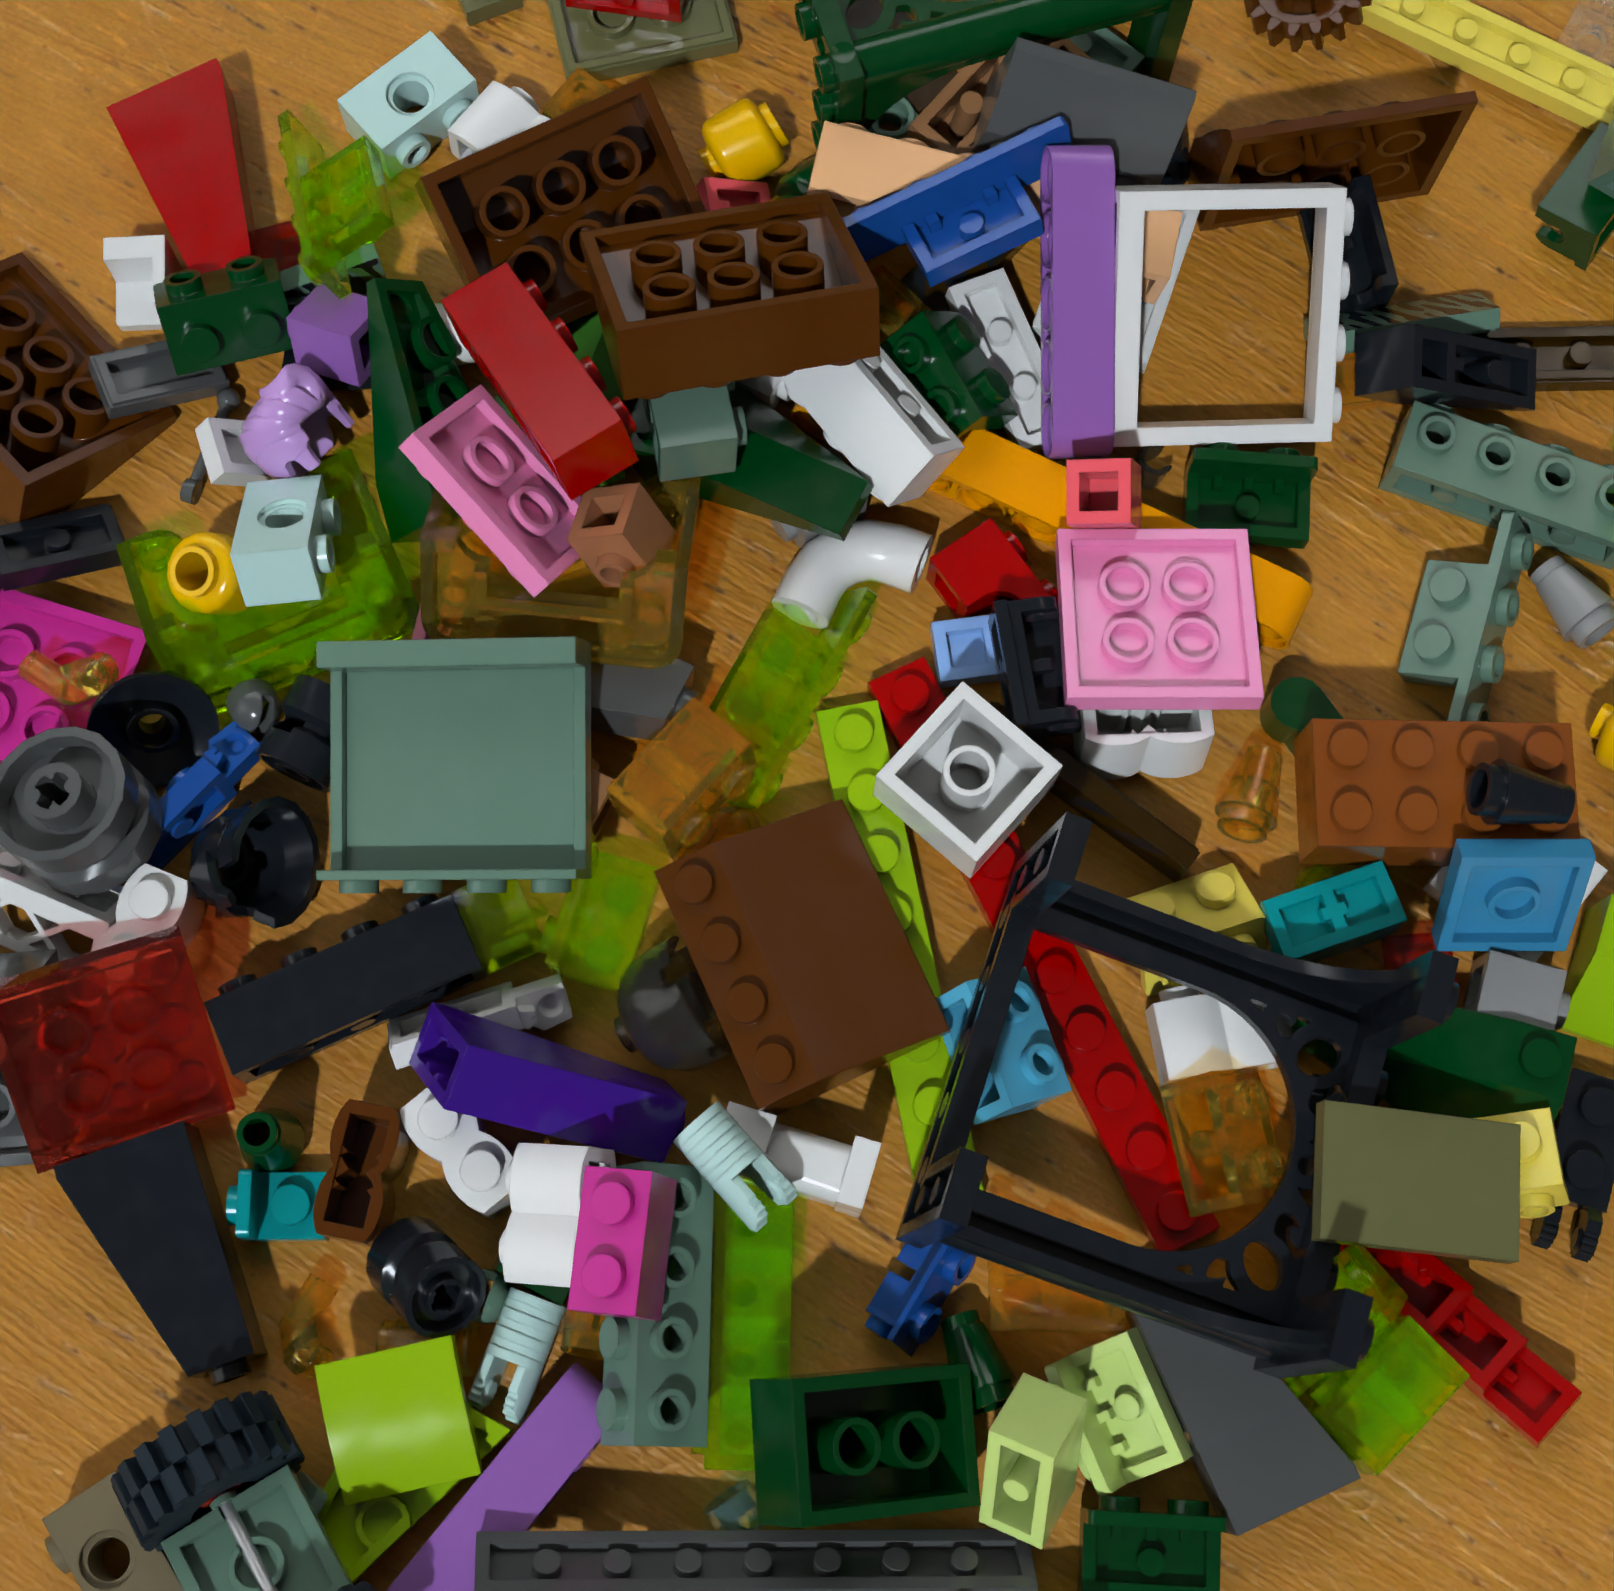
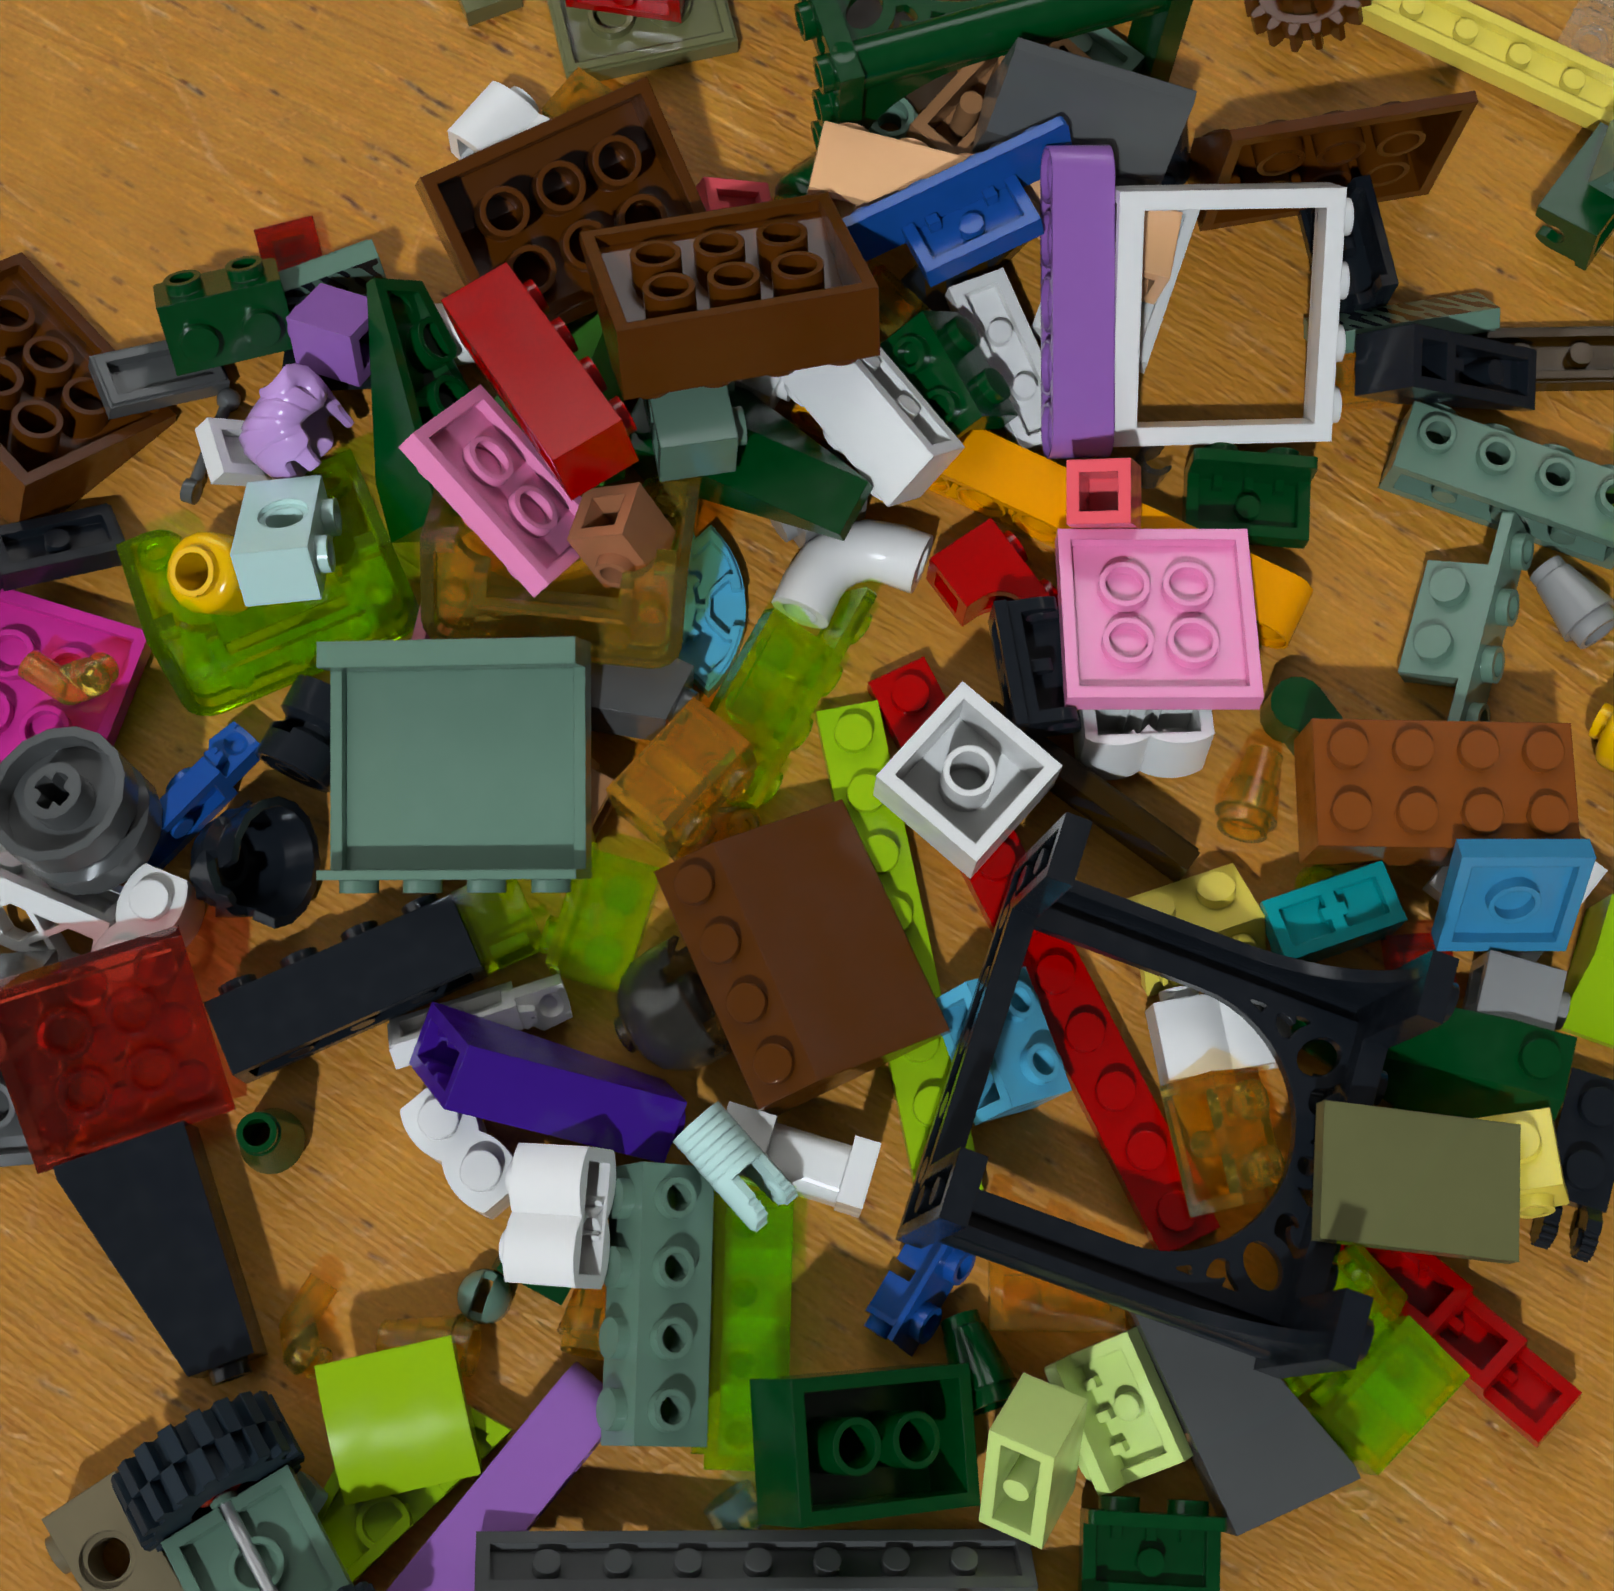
black dish [86,671,219,786] -> none
white panel [103,235,179,332] -> none
red slope [106,58,260,274] -> none
dark grey hinge [225,678,282,734] -> none
teal bracket [226,1169,329,1241] -> none
clear neon green bracket [278,109,395,300] -> none
reddish brown brick [313,1099,411,1247] -> none
light aqua brick [337,31,479,179] -> none
black wheel [366,1216,487,1339] -> none
light aqua hinge [467,1287,567,1425] -> none
dark pink brick [567,1166,677,1321] -> none
yellow head [697,98,789,182] -> none
light blue plate [930,614,999,688] -> none
black cone [1466,759,1575,825] -> none
none -> tile [665,525,746,698]

